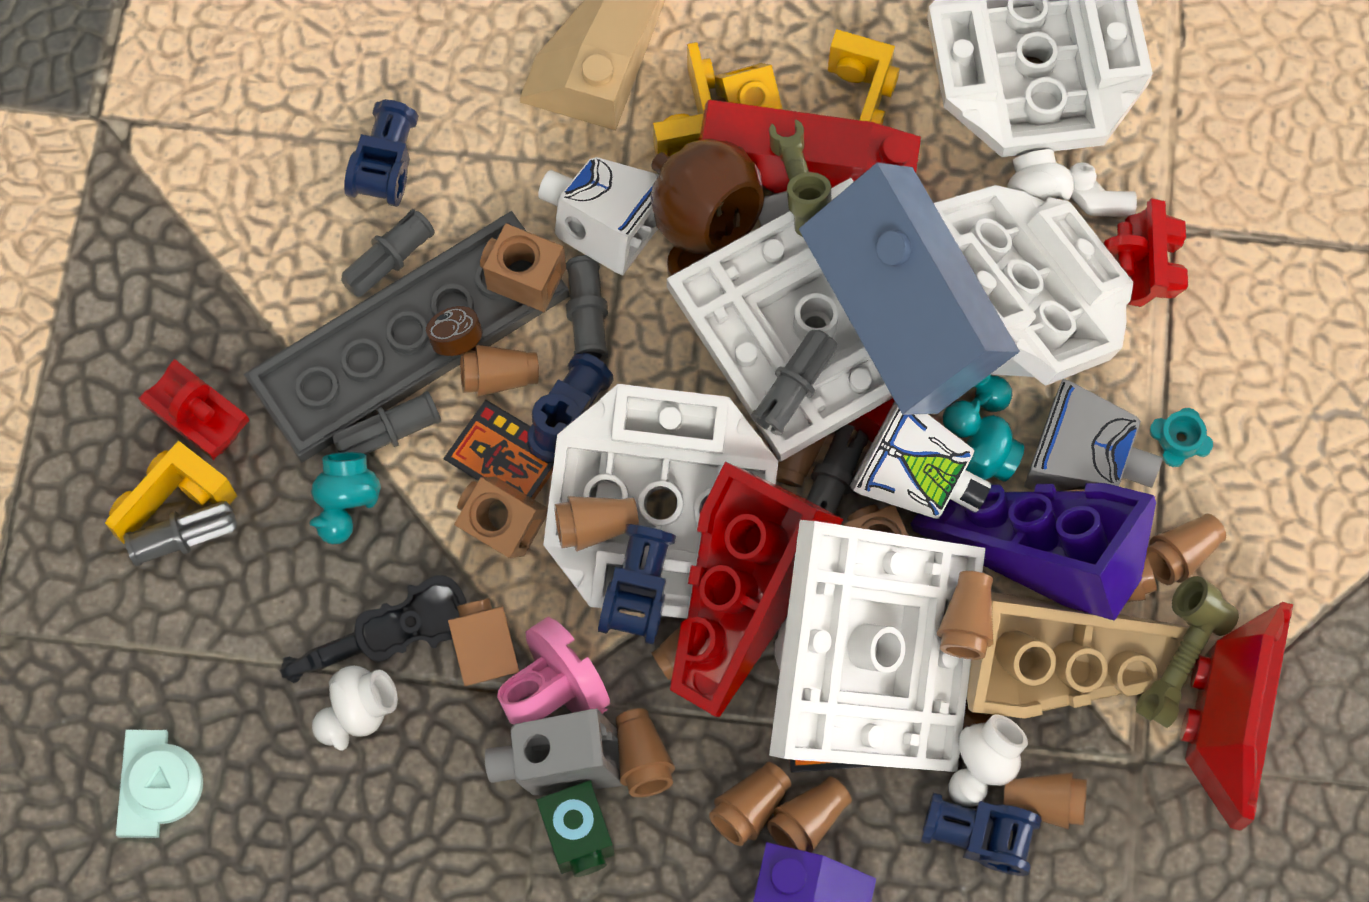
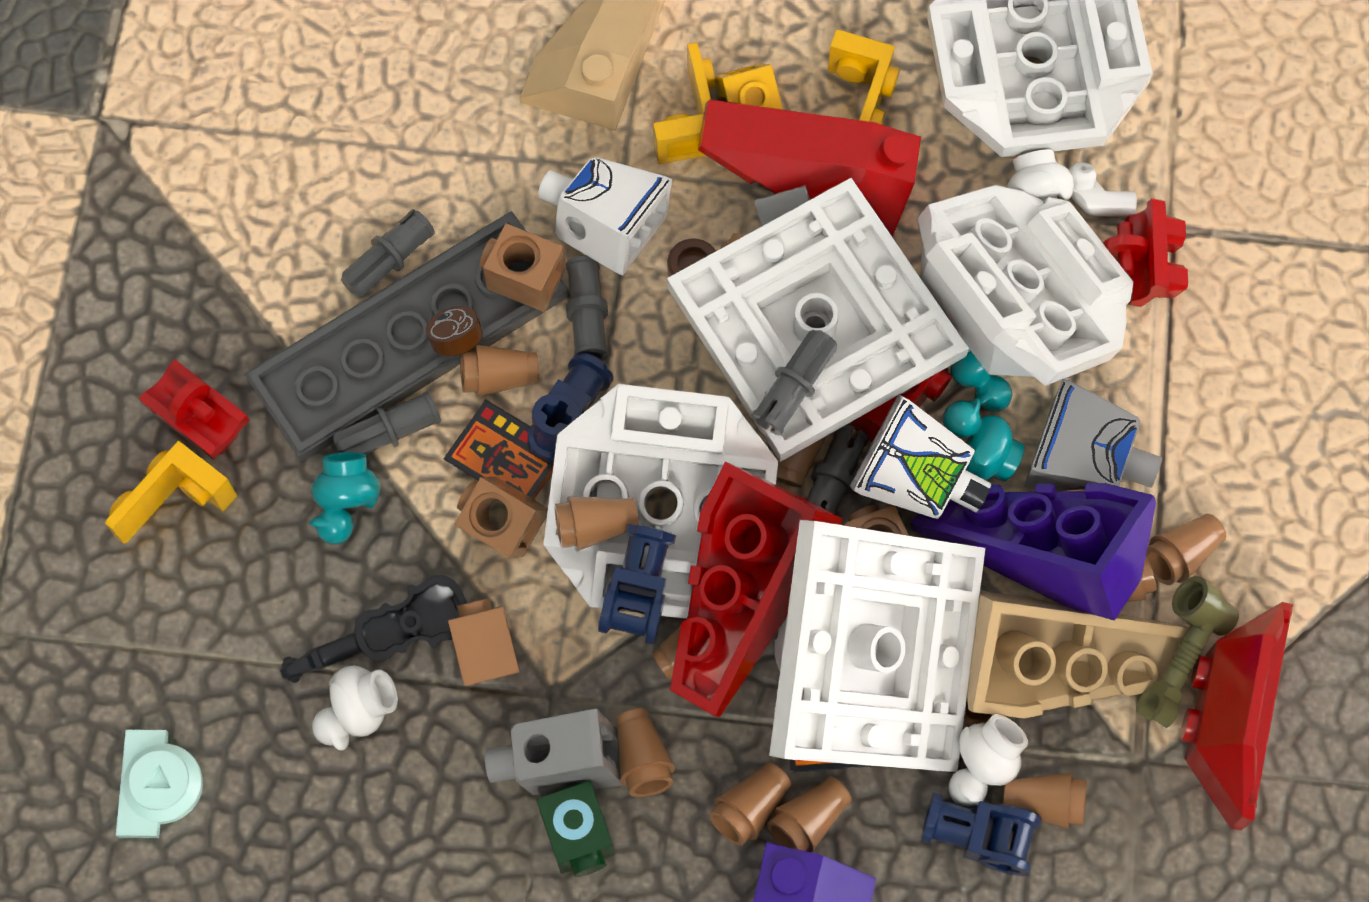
dark grey axle [124,501,237,566] -> none
dark blue connector [344,99,419,207] -> none
bright pink tile [497,617,610,725] -> none
reddish brown piece [650,139,764,255] -> none
olive brick [769,120,832,237] -> none
sand blue brick [799,163,1020,415] -> none
medium nougat cone [937,571,994,660] -> none
teal plate [1150,408,1213,467] -> none

